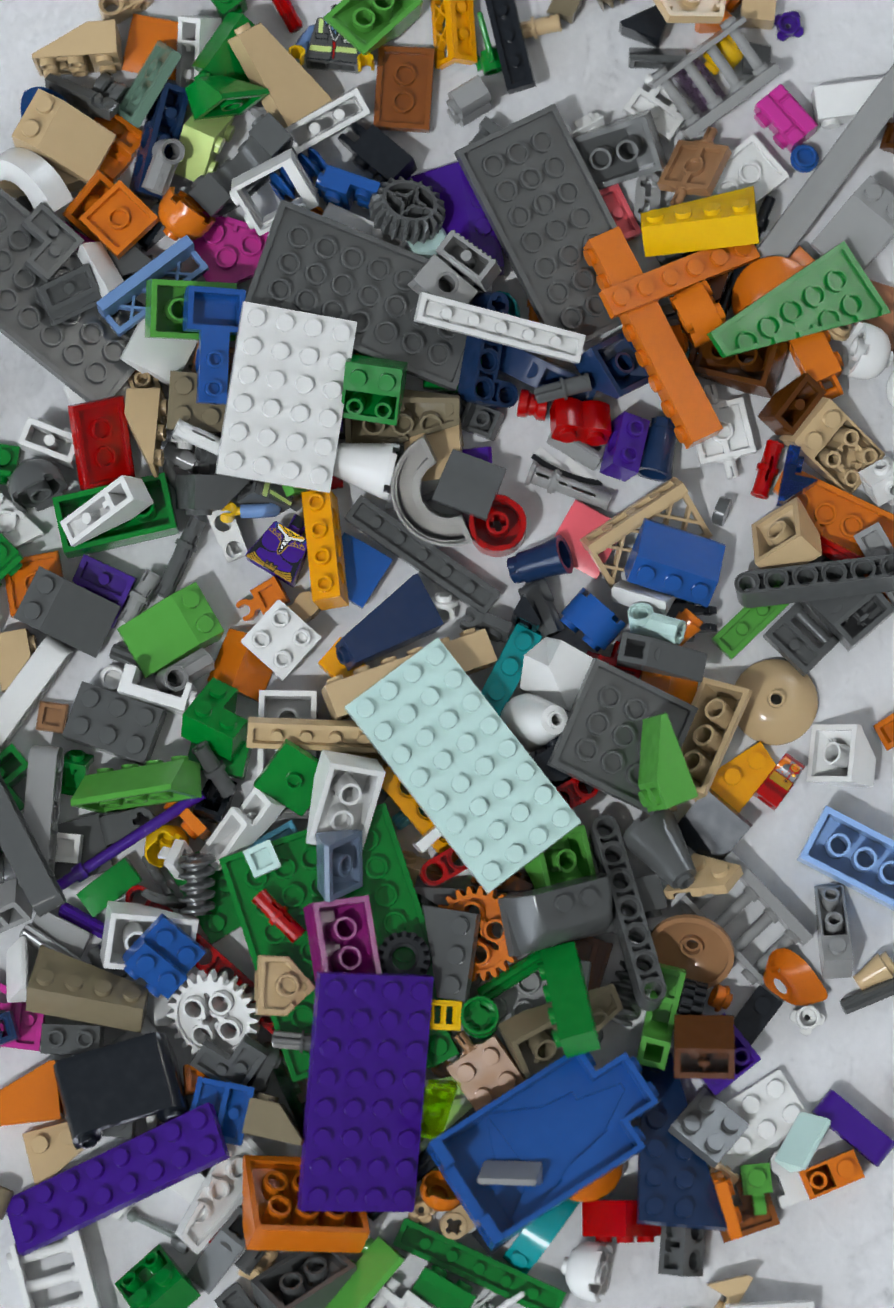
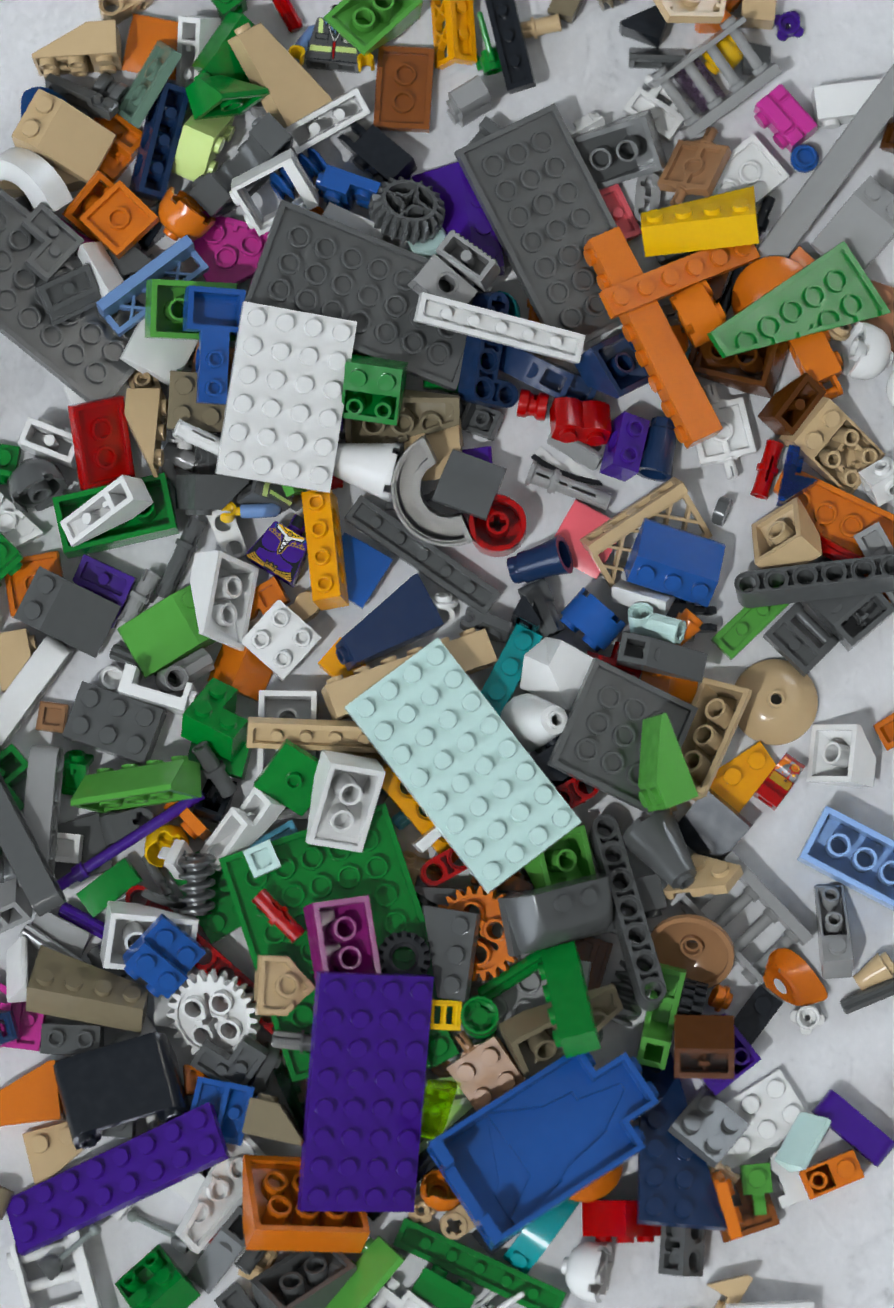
light grey piece [141,138,185,196] -> none
sand blue slope [316,829,363,902] -> none
light grey slope [477,1160,543,1186] -> none
dark grey axle [534,373,592,404] -> none
none -> hinge [37,1224,101,1281]
none -> white slope [190,550,259,651]

